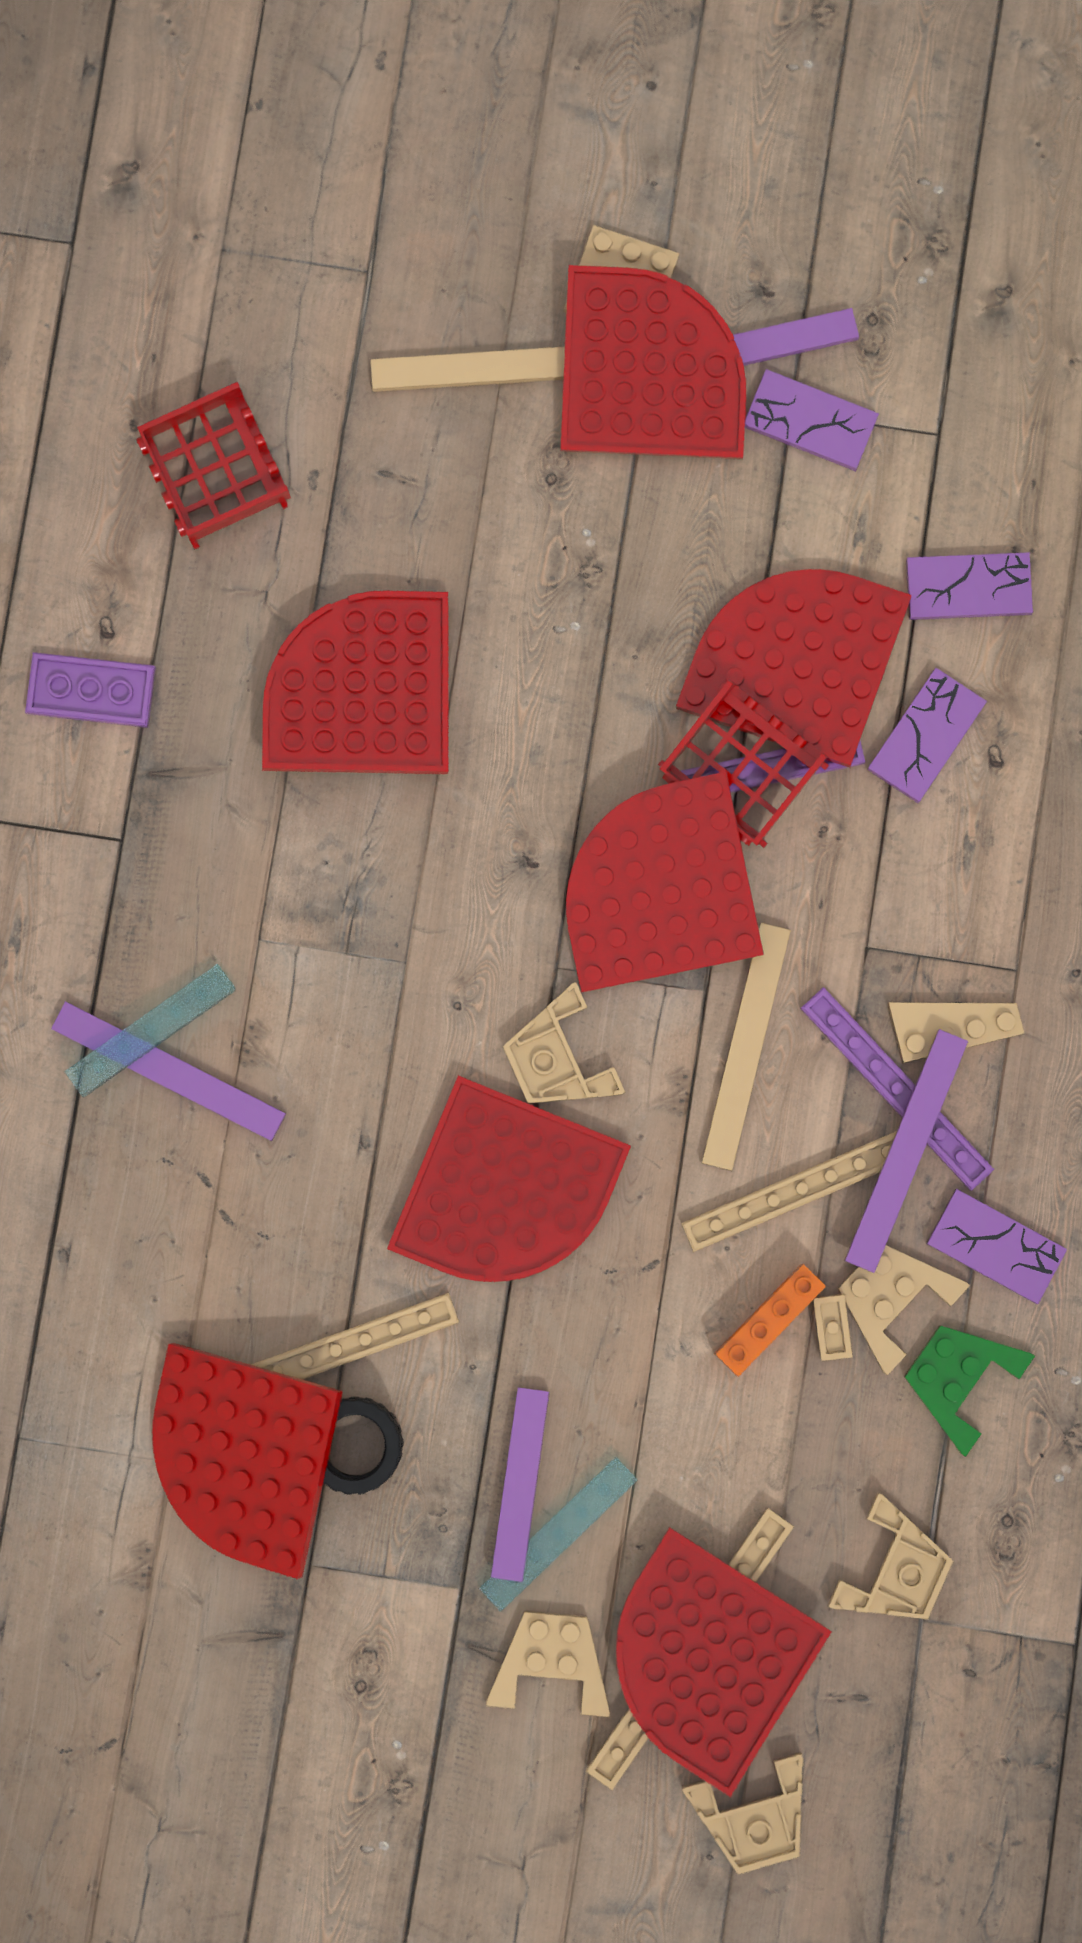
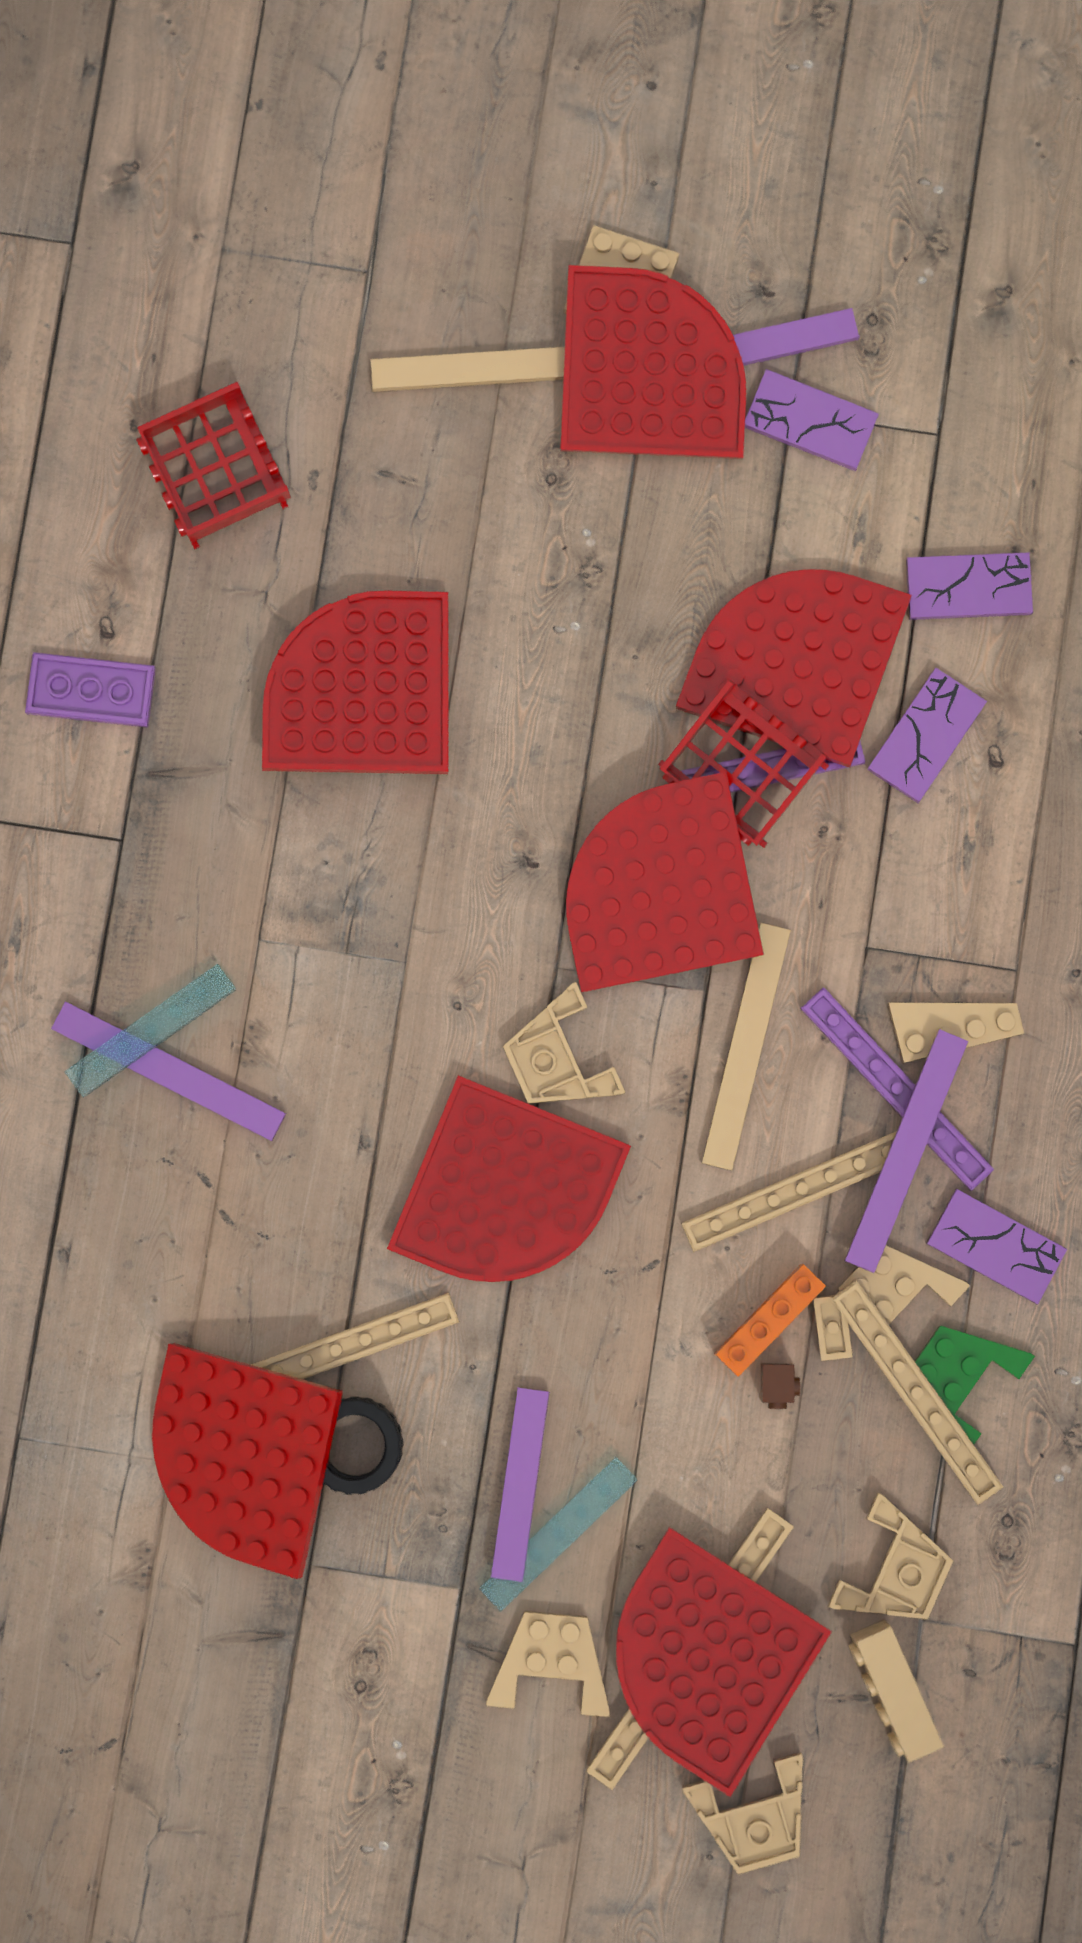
none -> reddish brown brick [761,1364,800,1409]
none -> tan tile [831,1280,1003,1505]
none -> tan brick [848,1620,944,1763]

